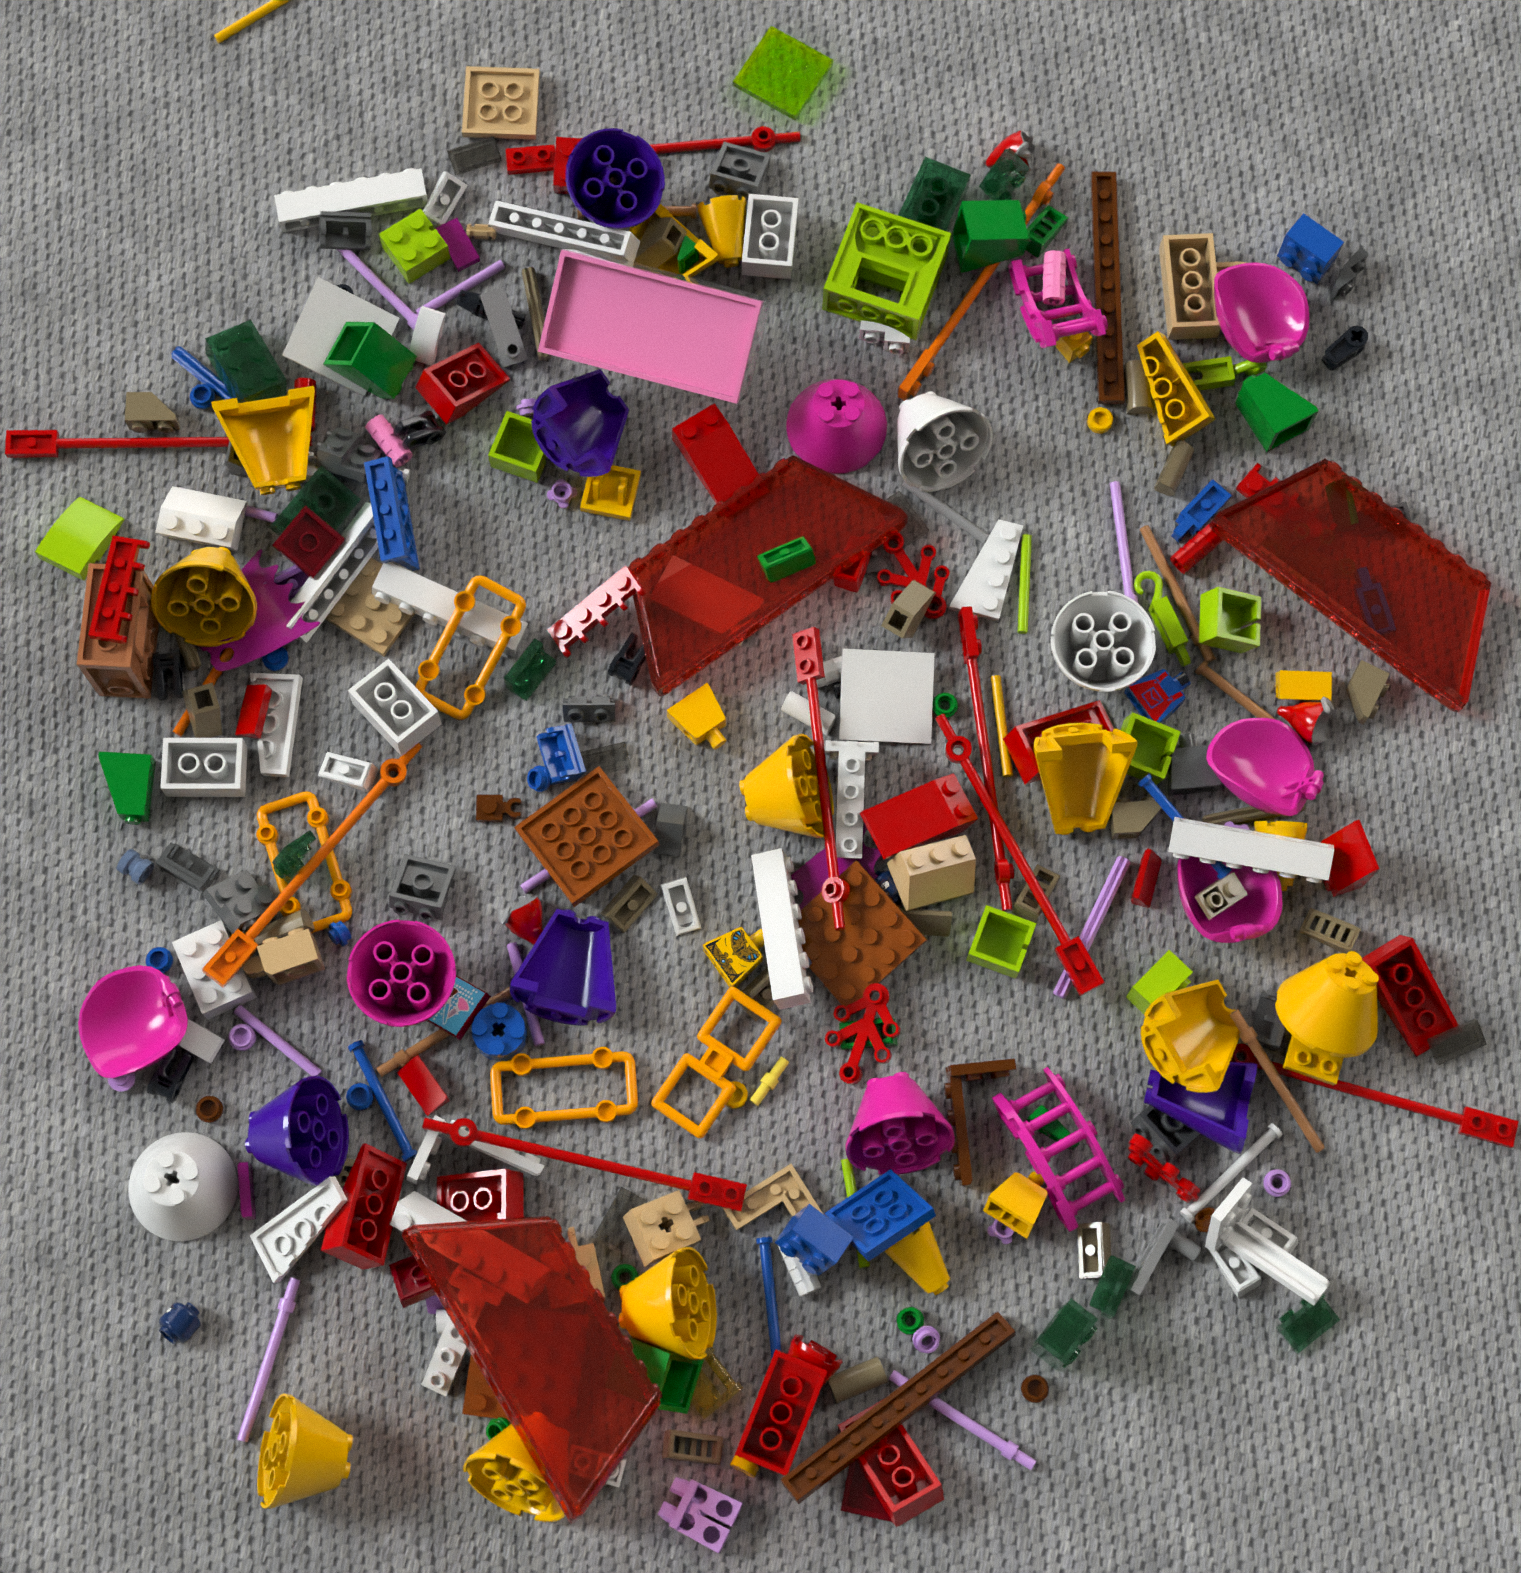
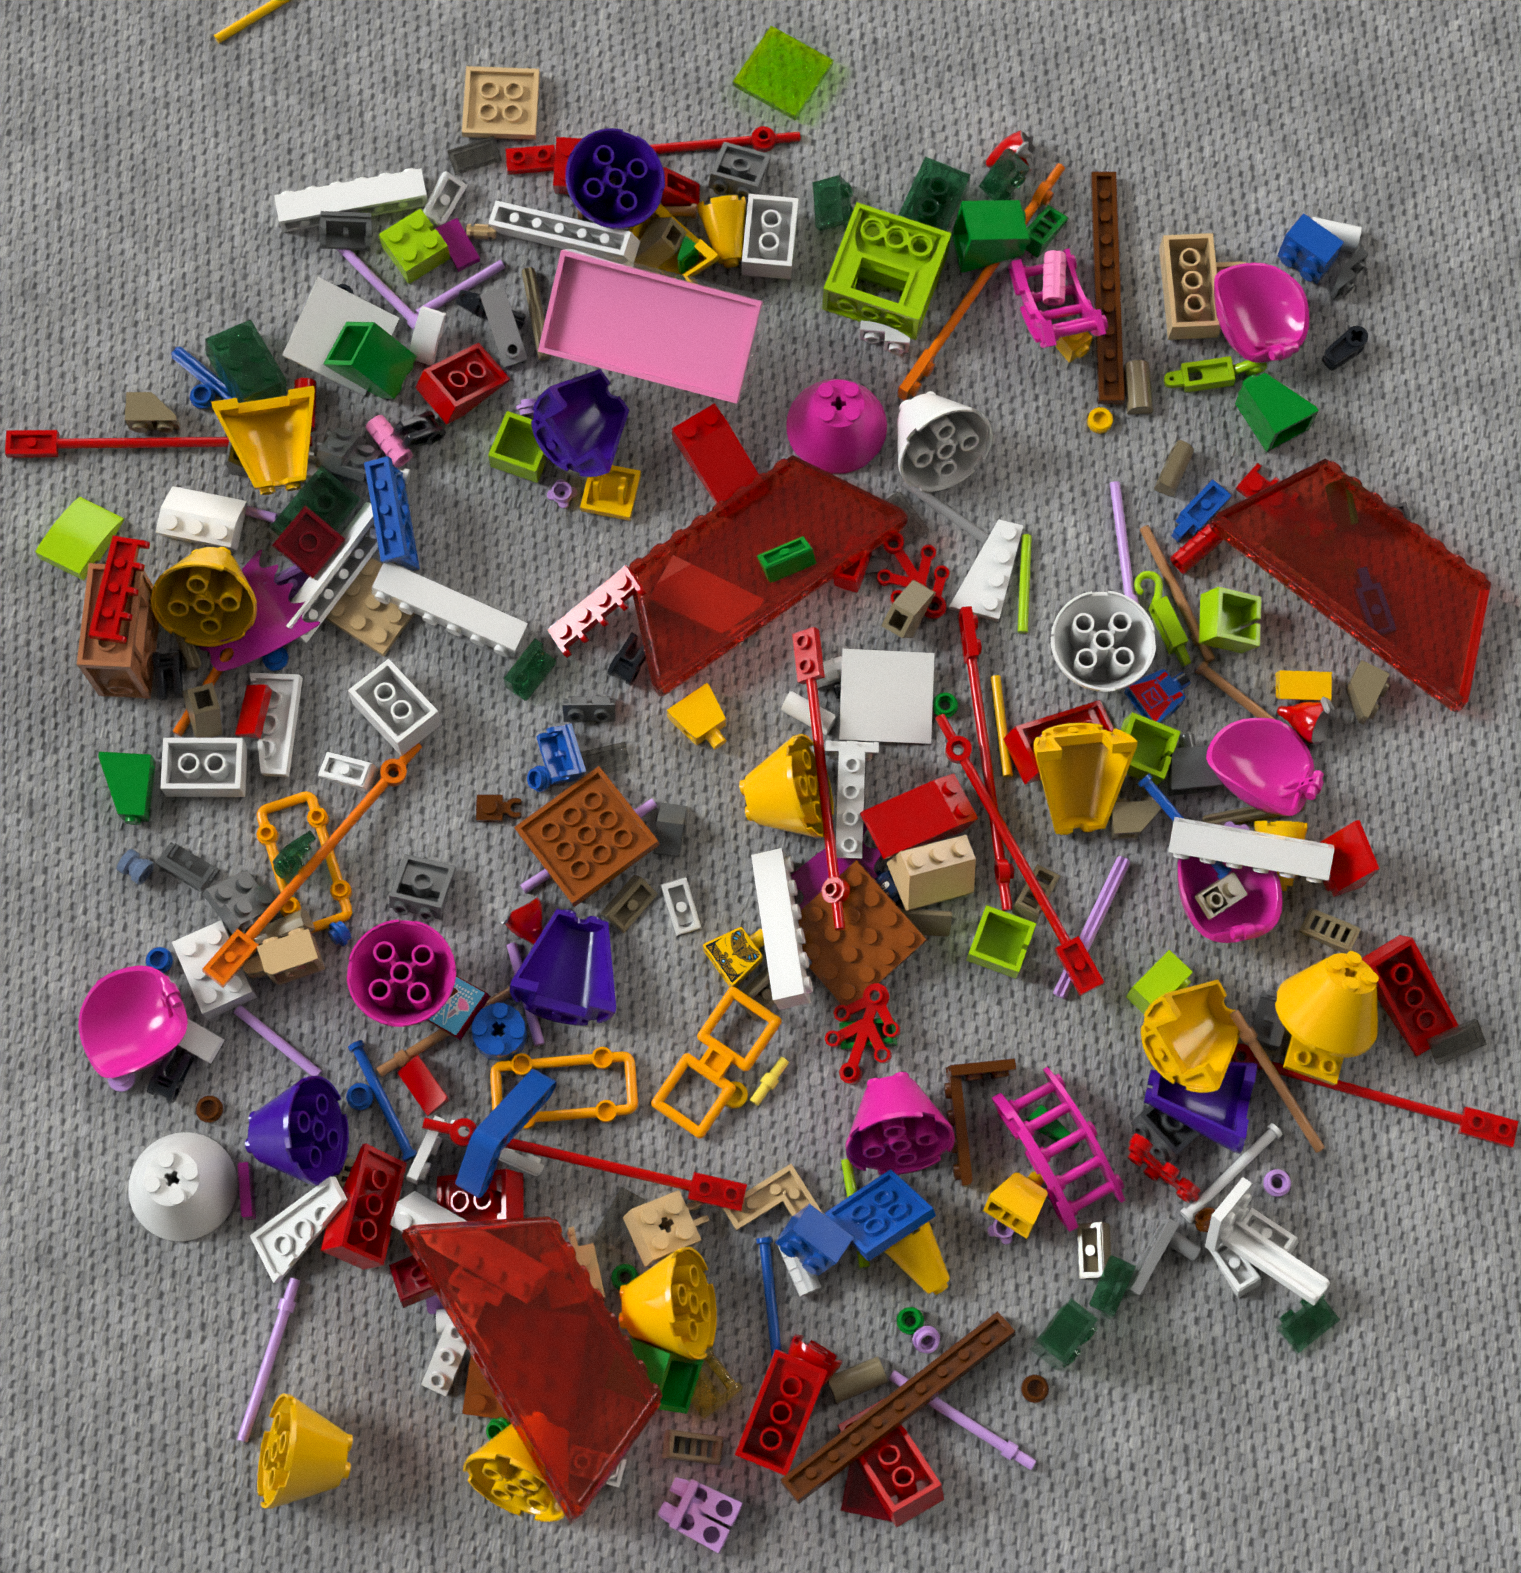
dark blue head [159,1302,201,1344] -> none
lavender plate [229,1024,256,1051] -> none
light orange bar [415,575,526,720] -> none
yellow tile [730,1455,759,1478] -> none
red slope [1131,848,1162,908] -> none
yellow wedge [1137,331,1216,447] -> none
none -> blue beam [455,1069,557,1198]
none -> red slope [661,167,700,207]
none -> clear green bracket [812,175,853,231]
none -> white brick [1311,217,1362,253]

